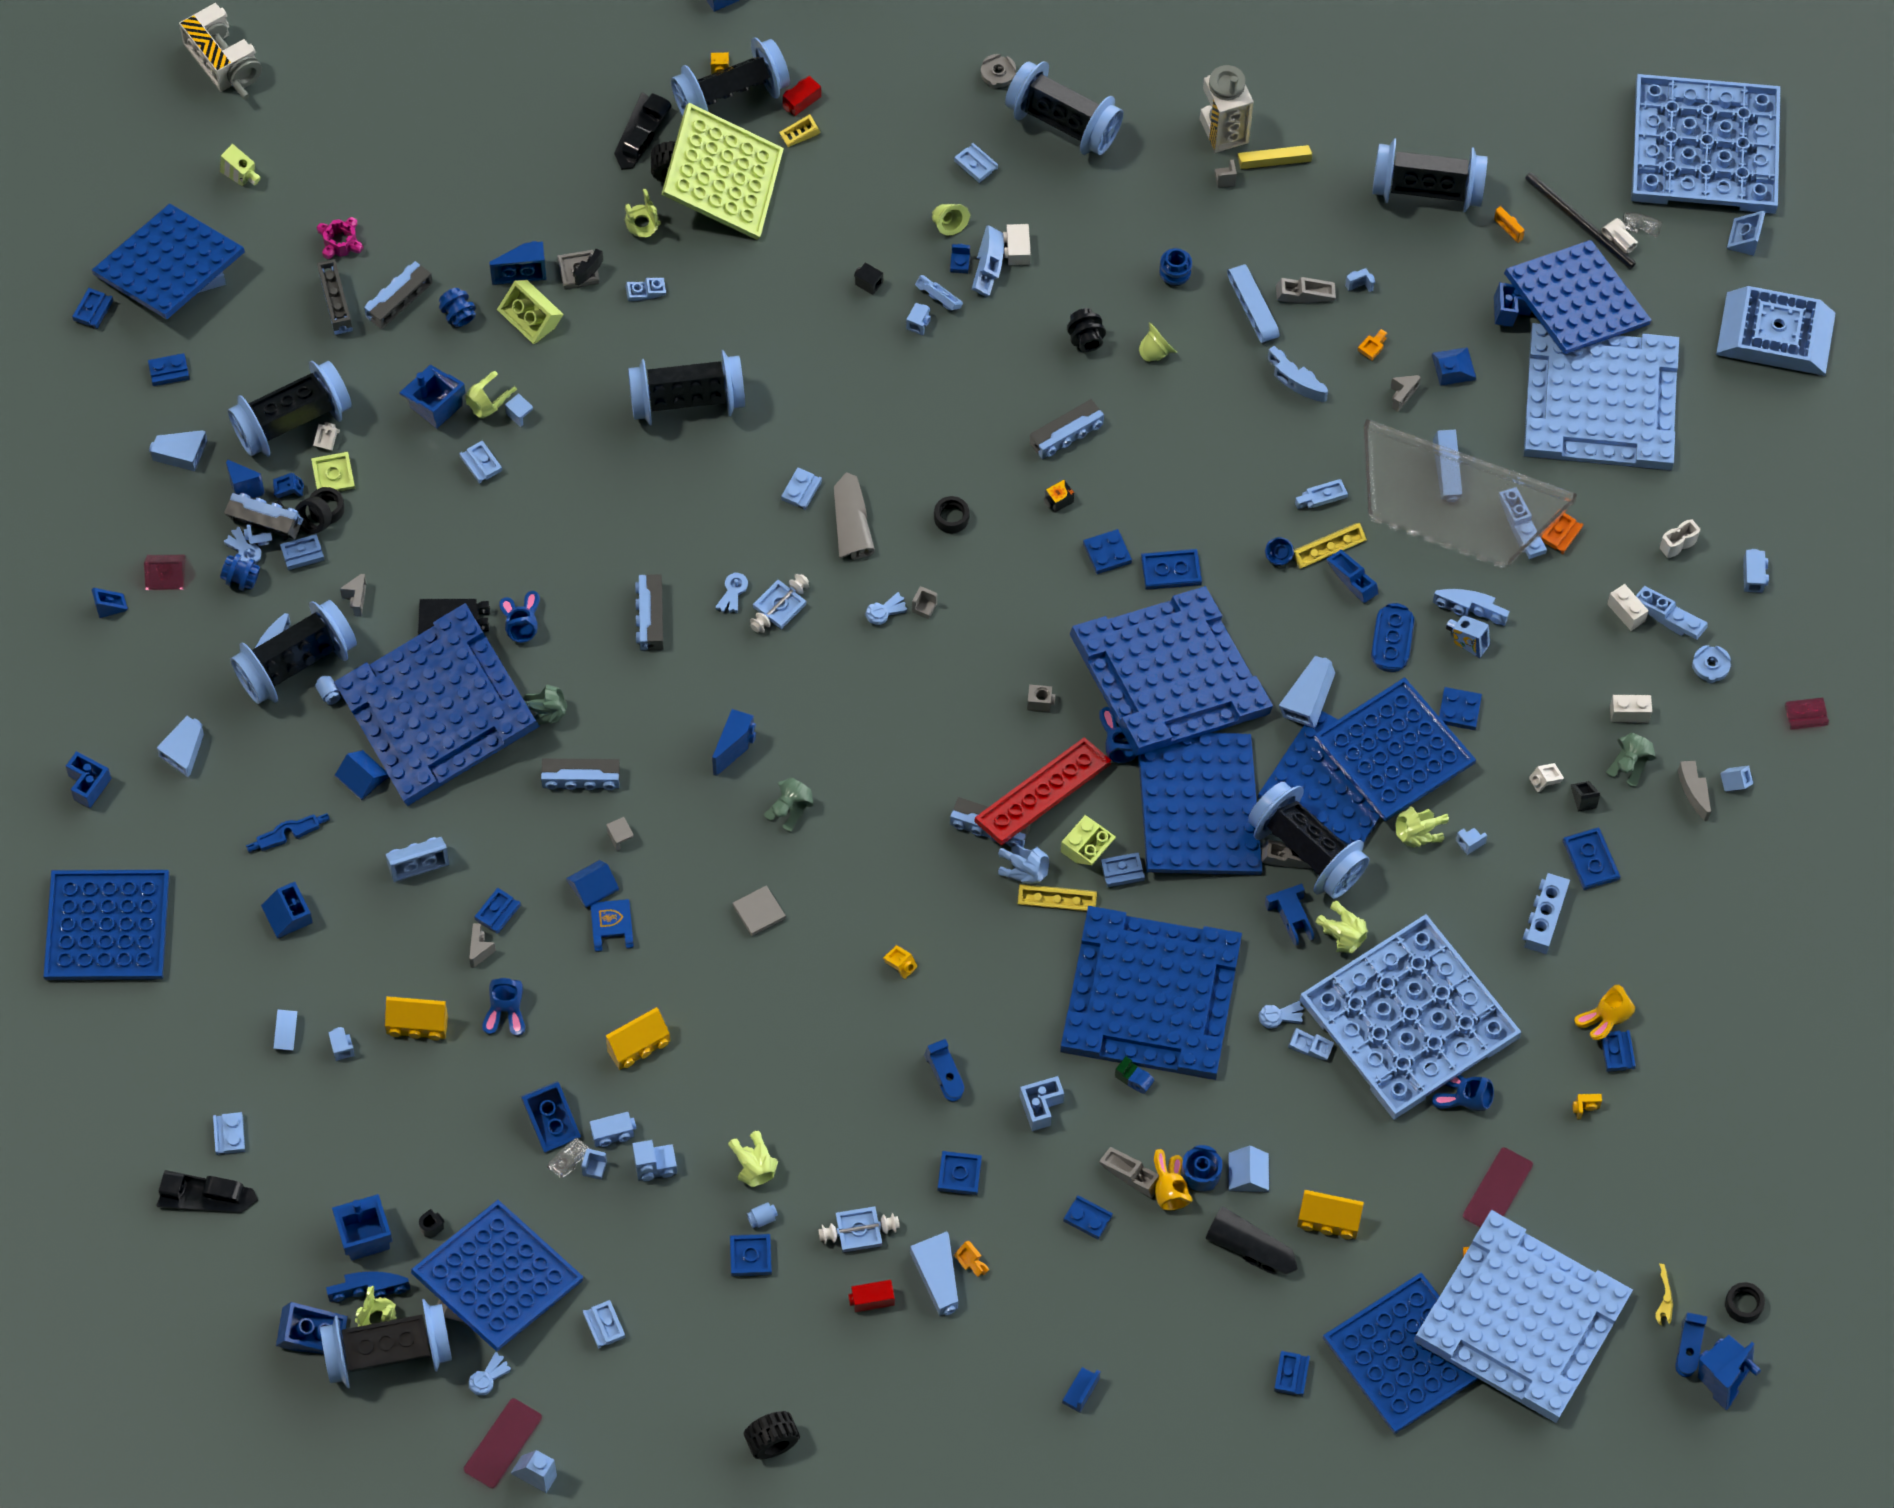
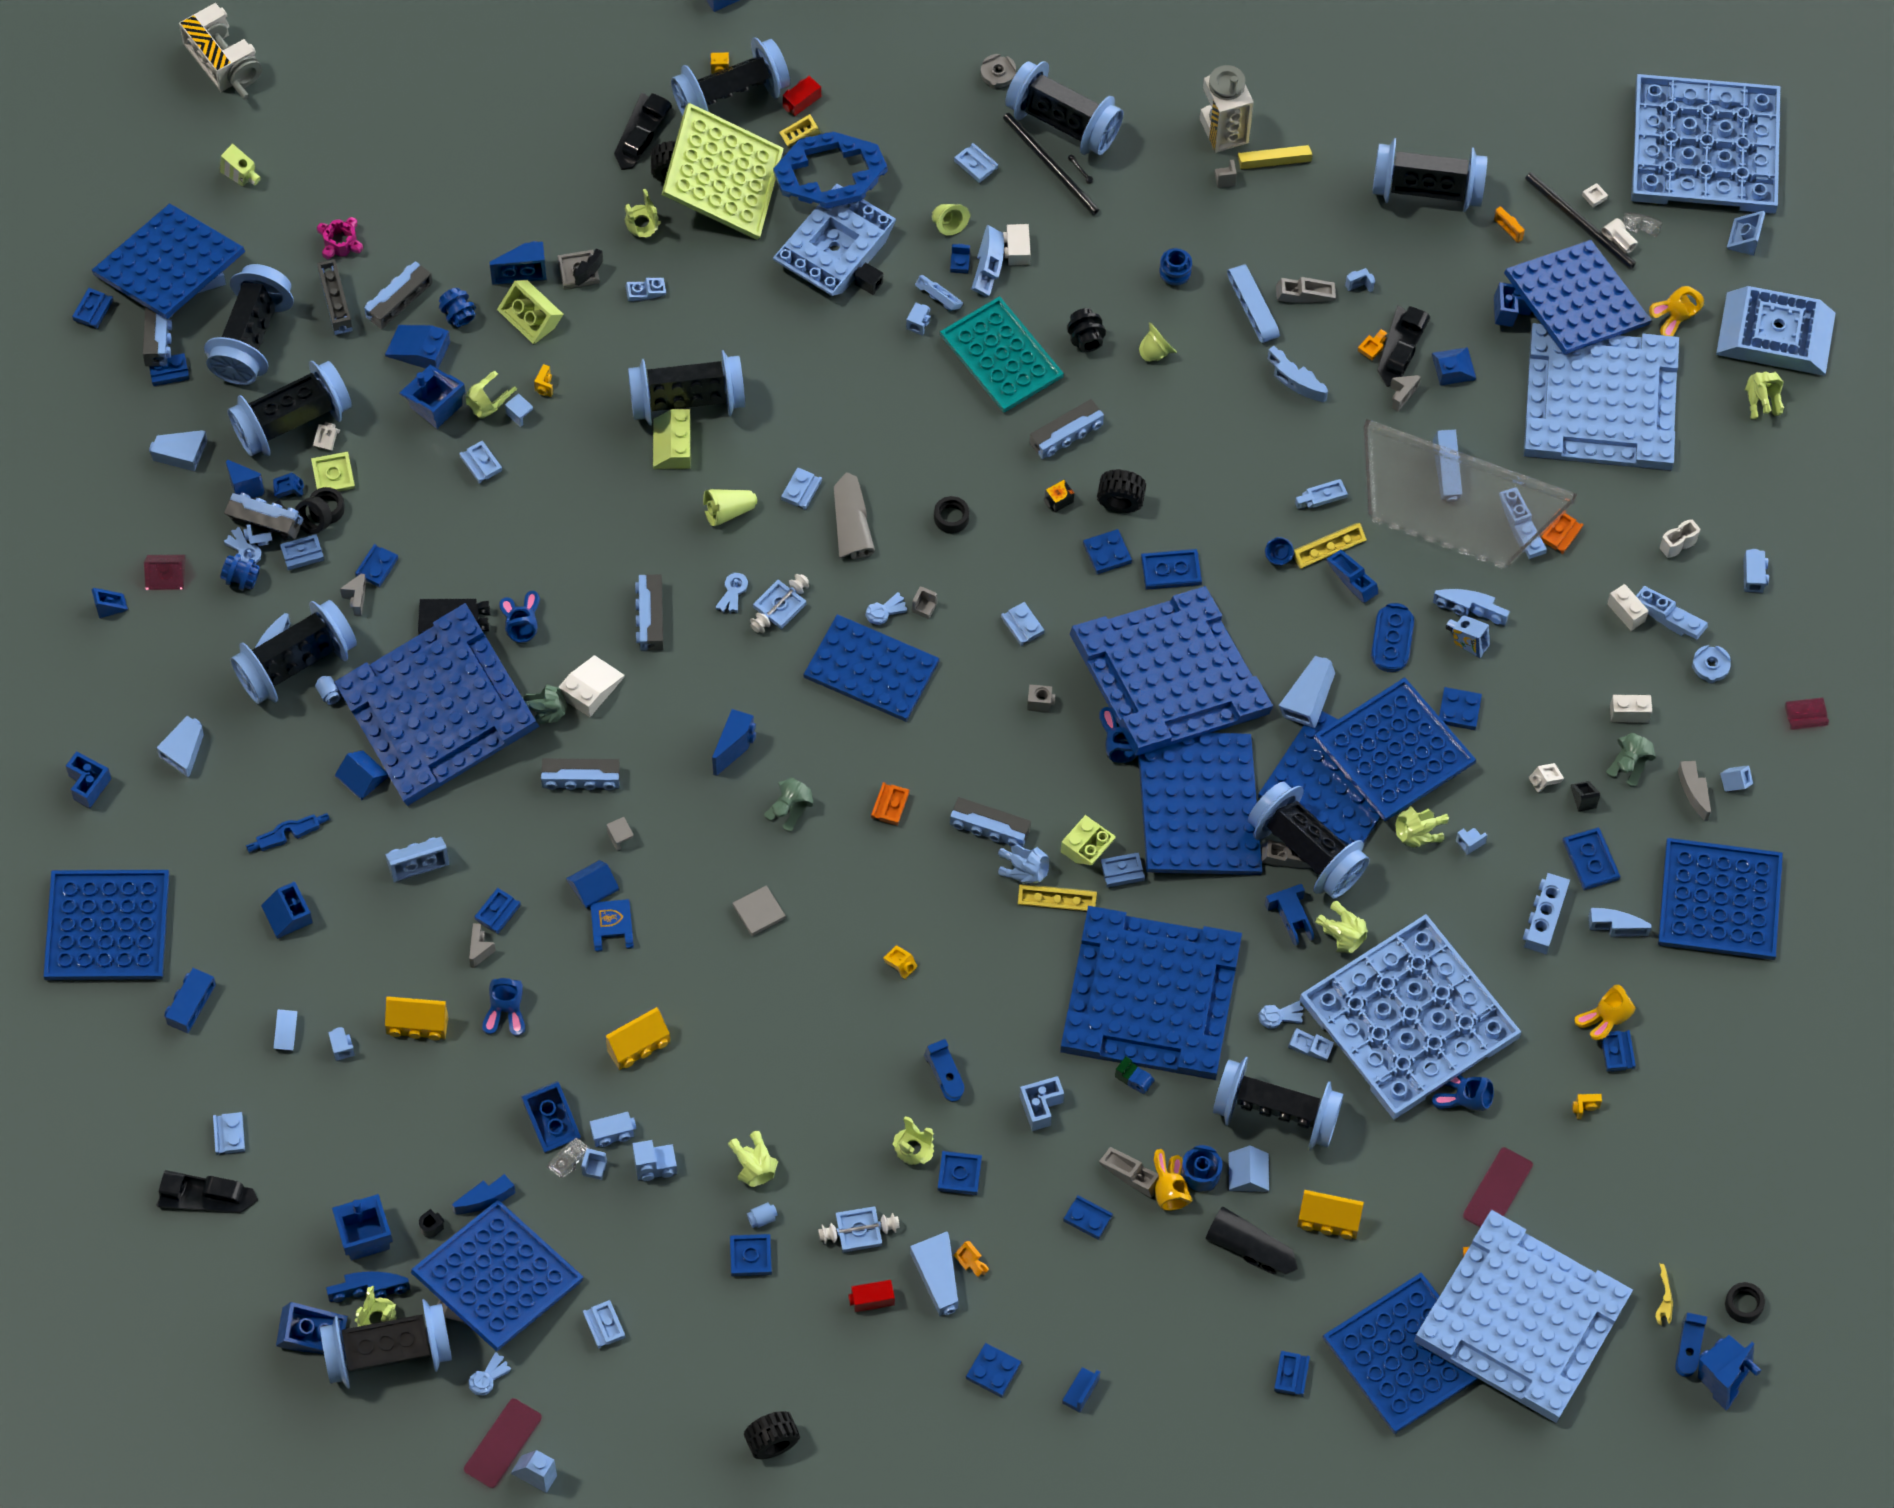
red plate [974,737,1111,845] -> none
none -> piece [143,307,173,367]
none -> blue brick [164,968,216,1033]
none -> light blue brick [204,264,294,385]
none -> blue plate [355,544,398,588]
none -> blue slope [385,325,450,369]
none -> blue slope [452,1174,516,1215]
none -> yellow bracket [534,364,553,397]
none -> white slope [559,655,625,717]
none -> yellowish green slope [653,409,691,469]
none -> yellowish green cone [703,489,757,526]
none -> blue plate [773,132,888,209]
none -> light blue slope [773,184,896,296]
none -> blue plate [804,614,939,722]
none -> orange plate [871,782,910,826]
none -> yellowish green piece [893,1116,934,1165]
none -> teal plate [940,296,1064,413]
none -> blue plate [966,1343,1021,1398]
none -> light blue plate [1001,602,1044,646]
none -> black piece [1003,113,1099,215]
none -> black hinge [1068,154,1093,184]
none -> black tyre [1097,469,1146,513]
none -> brick [1213,1056,1344,1150]
none -> black panel [1377,306,1430,387]
none -> white plate [1582,183,1608,208]
none -> light blue slope [1589,908,1651,937]
none -> yellow piece [1649,286,1704,336]
none -> blue plate [1658,838,1783,960]
none -> yellowish green piece [1745,372,1784,419]

